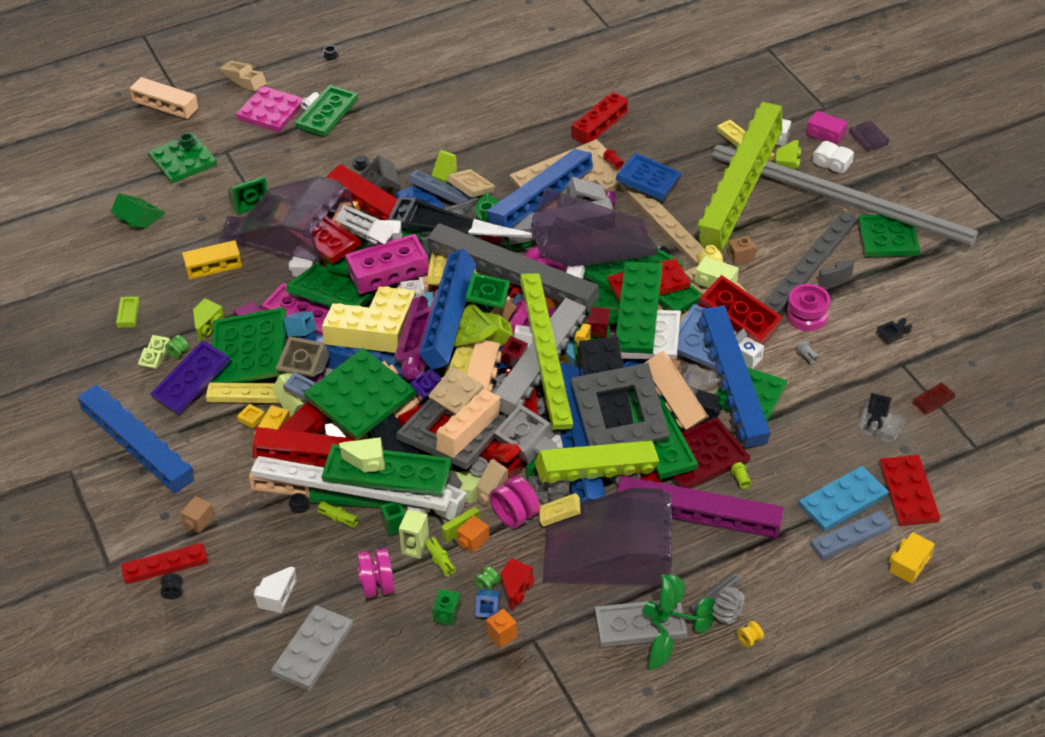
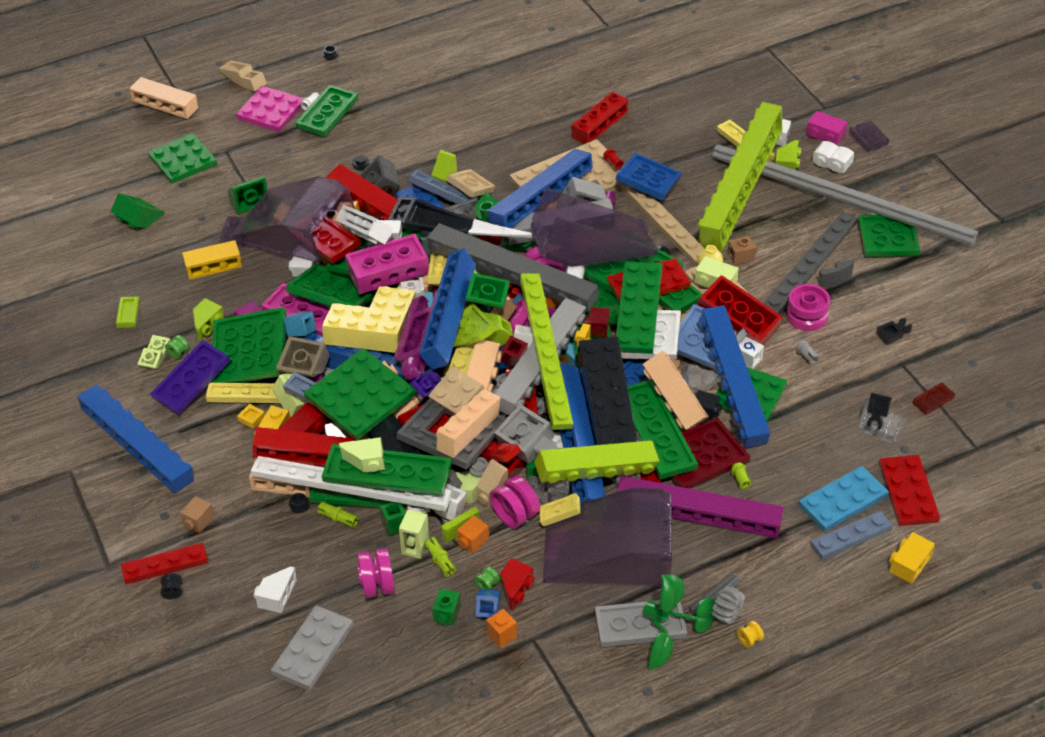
dark green plate [177,133,198,149] -> none
dark grey plate [571,363,670,446] -> none

